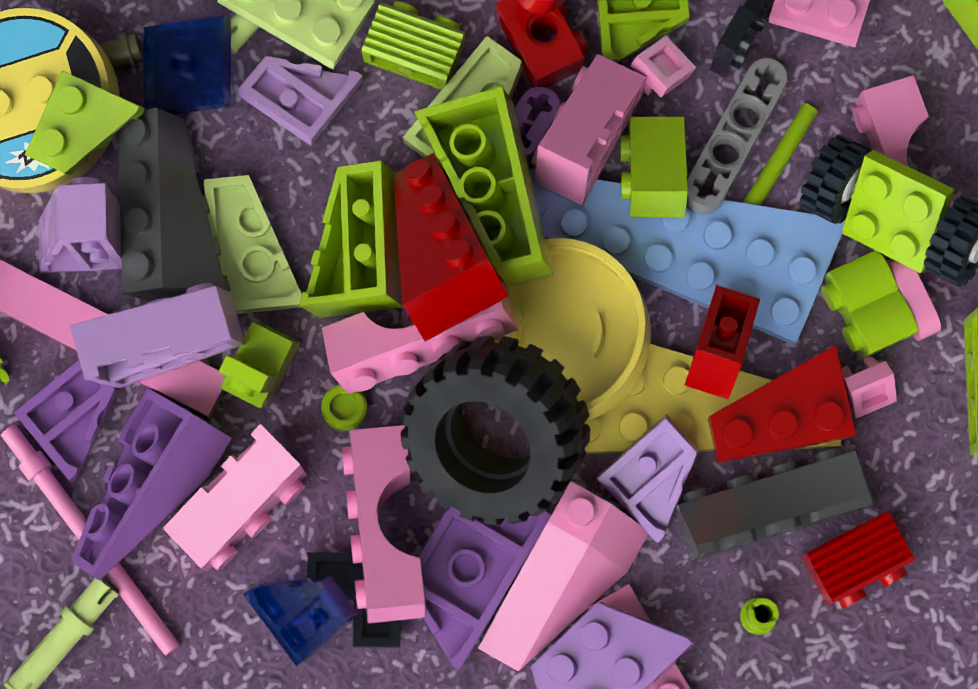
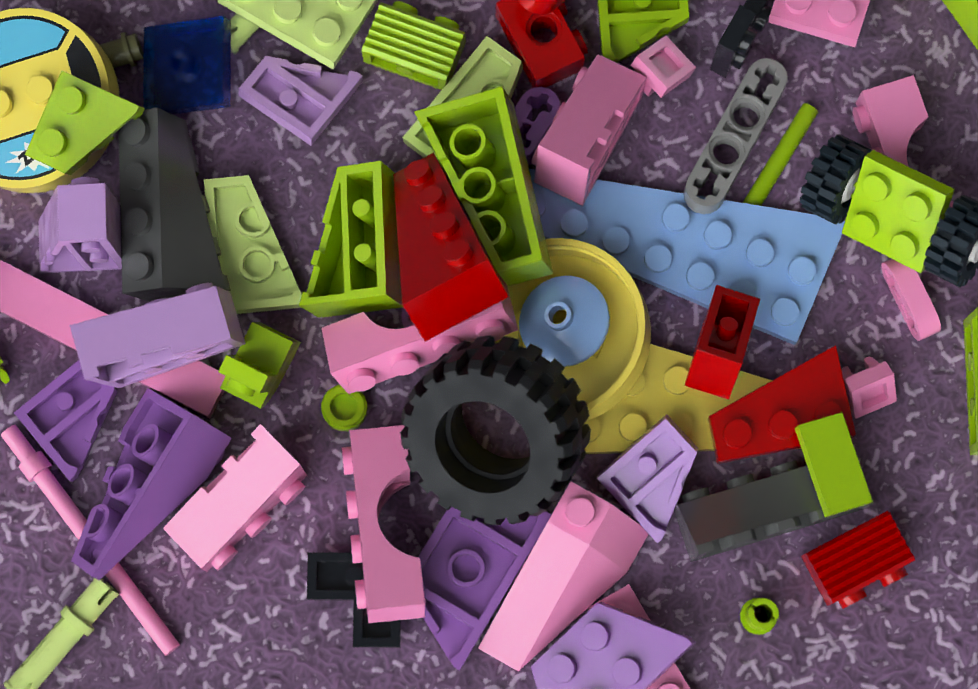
clear blue wing [243,576,358,666] -> none
lime brick [620,117,688,218] -> none
lime brick [822,250,919,359] -> none
none -> light blue dish [519,276,610,367]
none -> lime tile [795,412,873,518]

